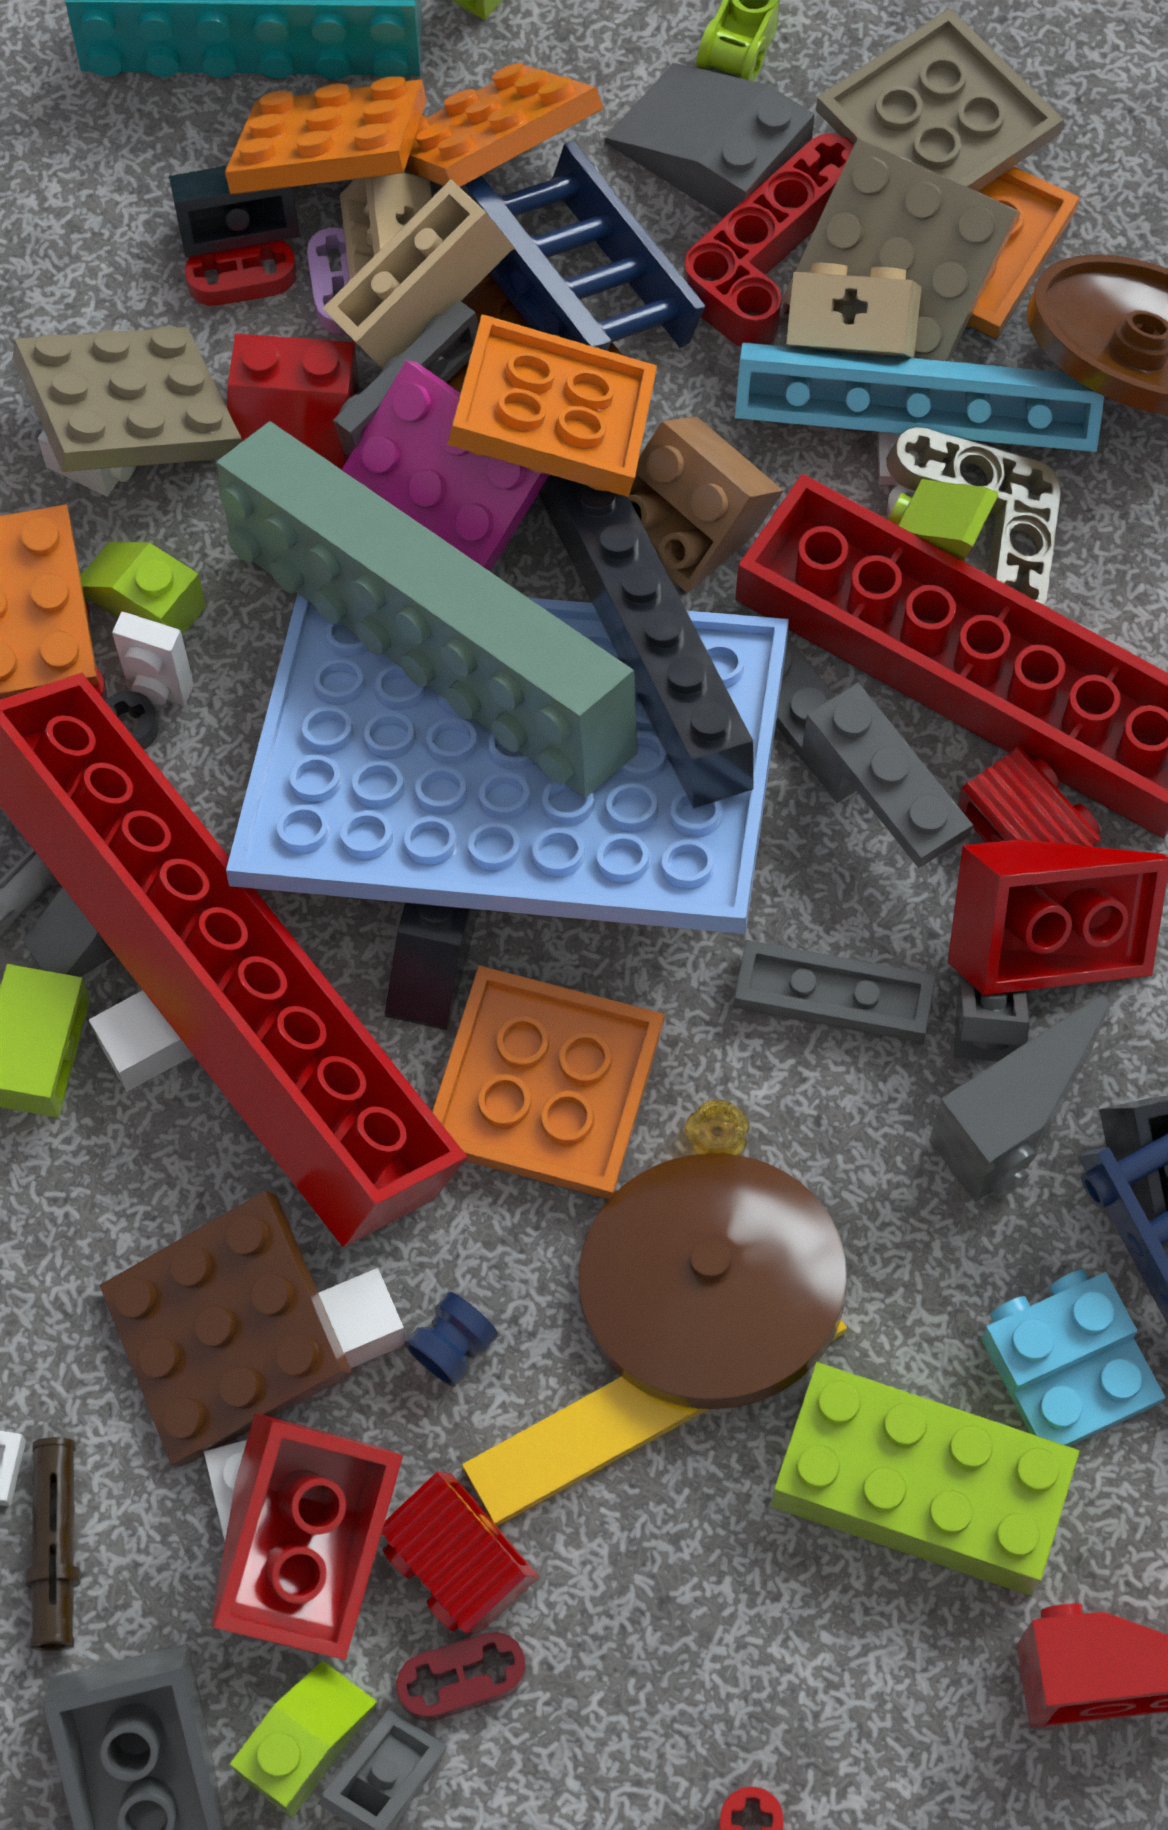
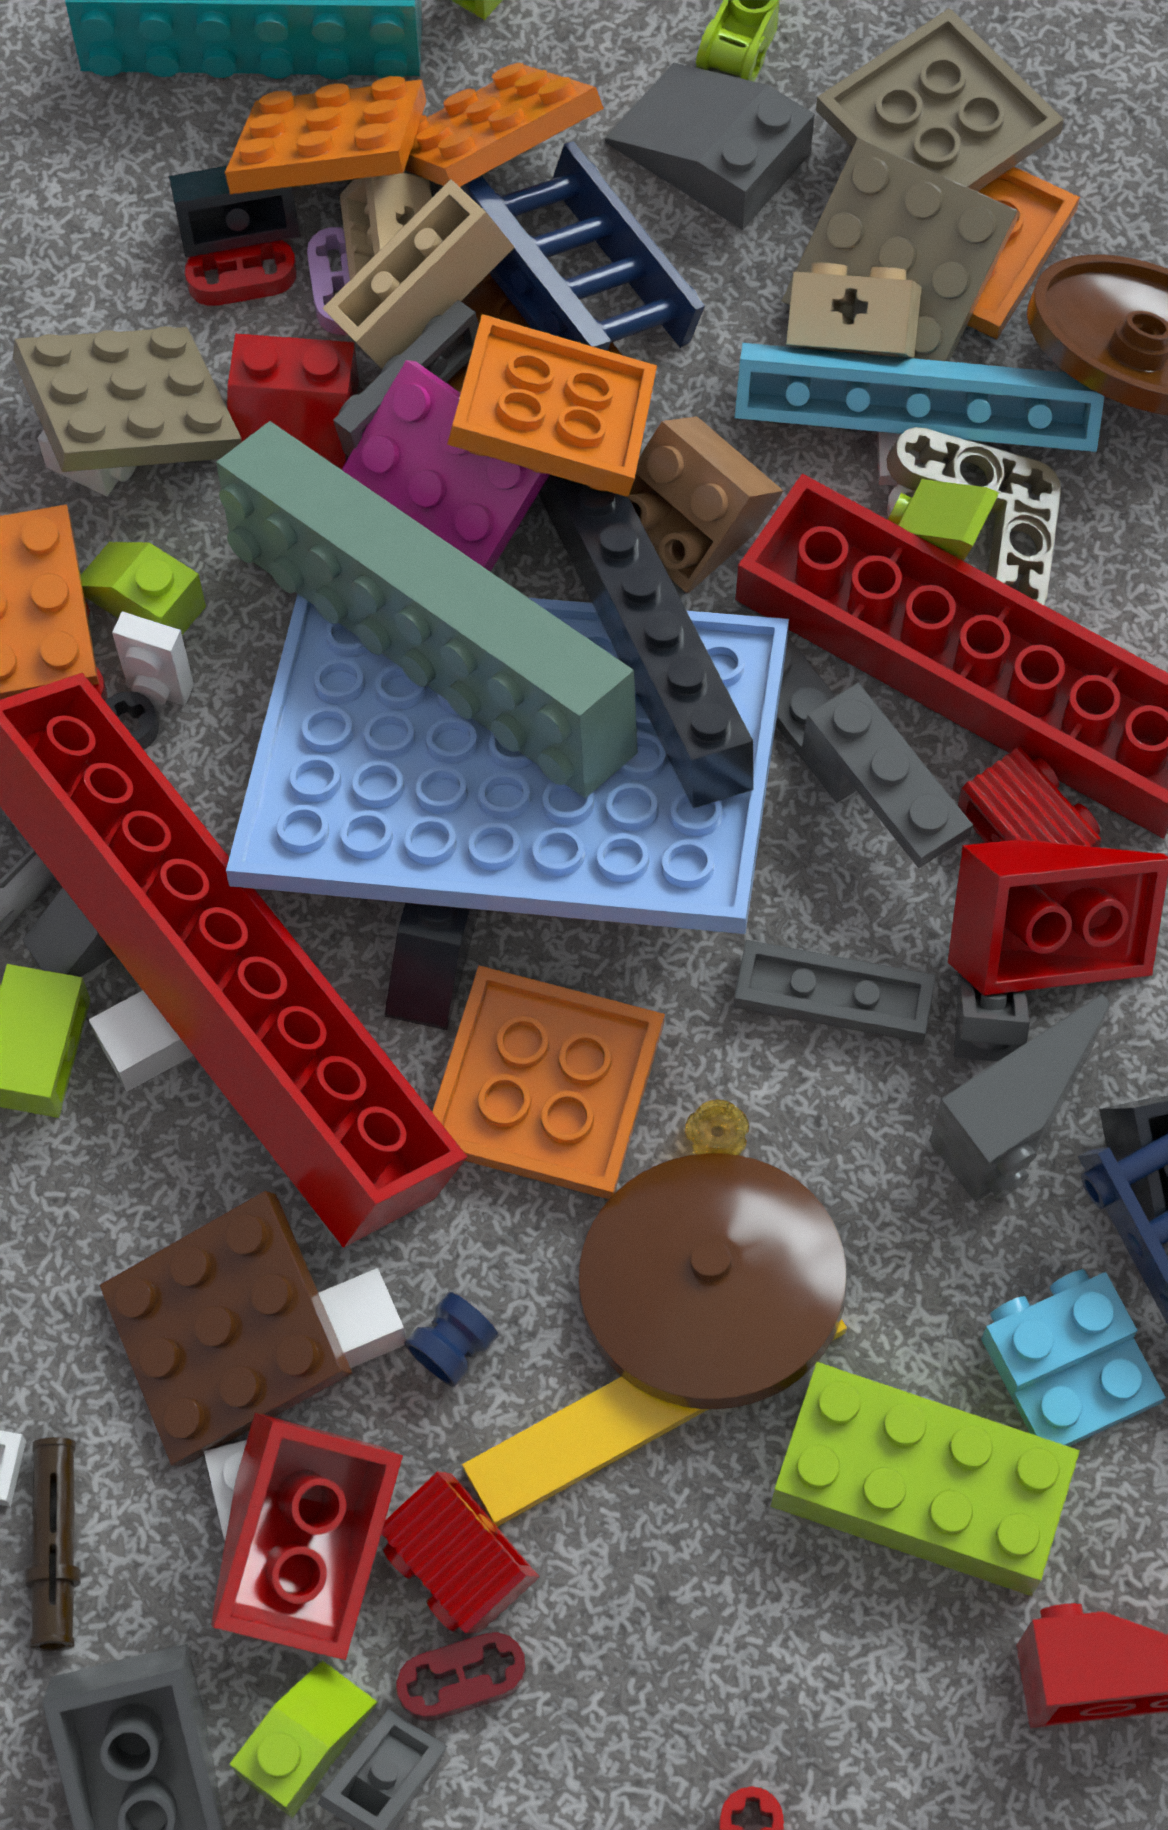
red beam [684,133,854,348] -> none

